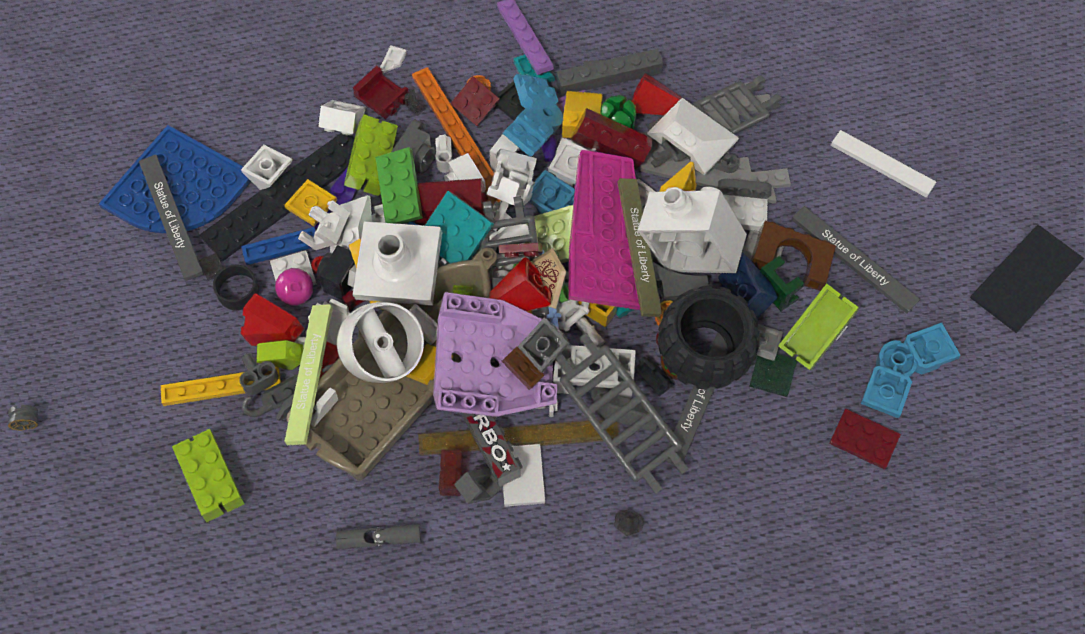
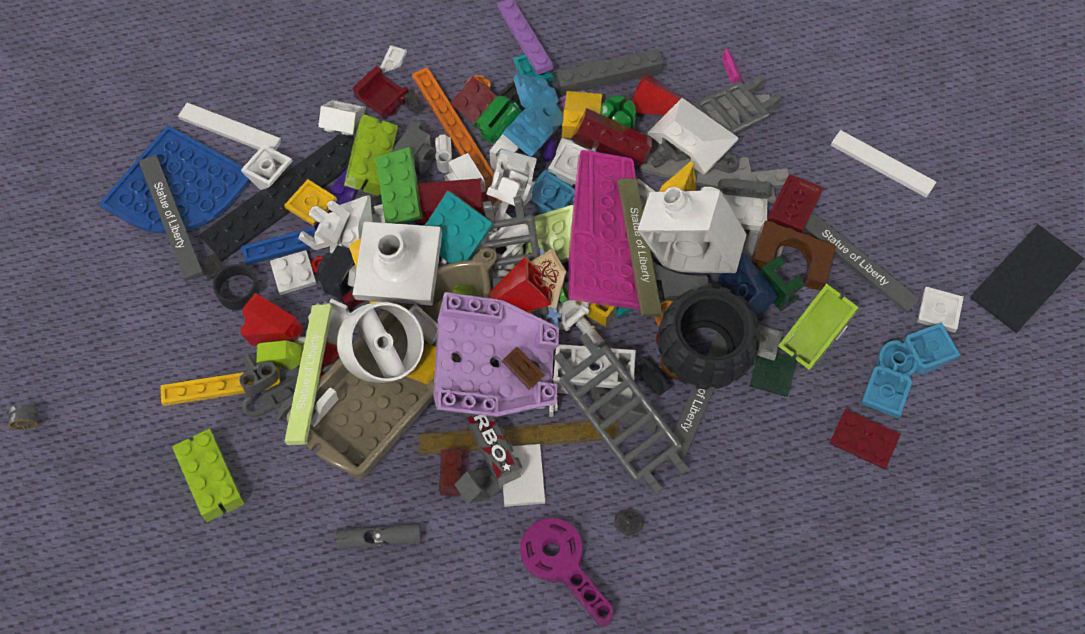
dark pink cylinder [275,268,314,306] -> none
dark red plate [499,243,543,258] -> none
dark grey slope [518,317,570,373] -> none
none -> white tile [178,103,281,151]
none -> green cylinder [472,96,522,143]
none -> magenta beam [520,518,613,627]
none -> dark pink slope [722,49,745,84]
none -> dark red plate [767,174,823,233]
none -> white plate [917,287,964,333]

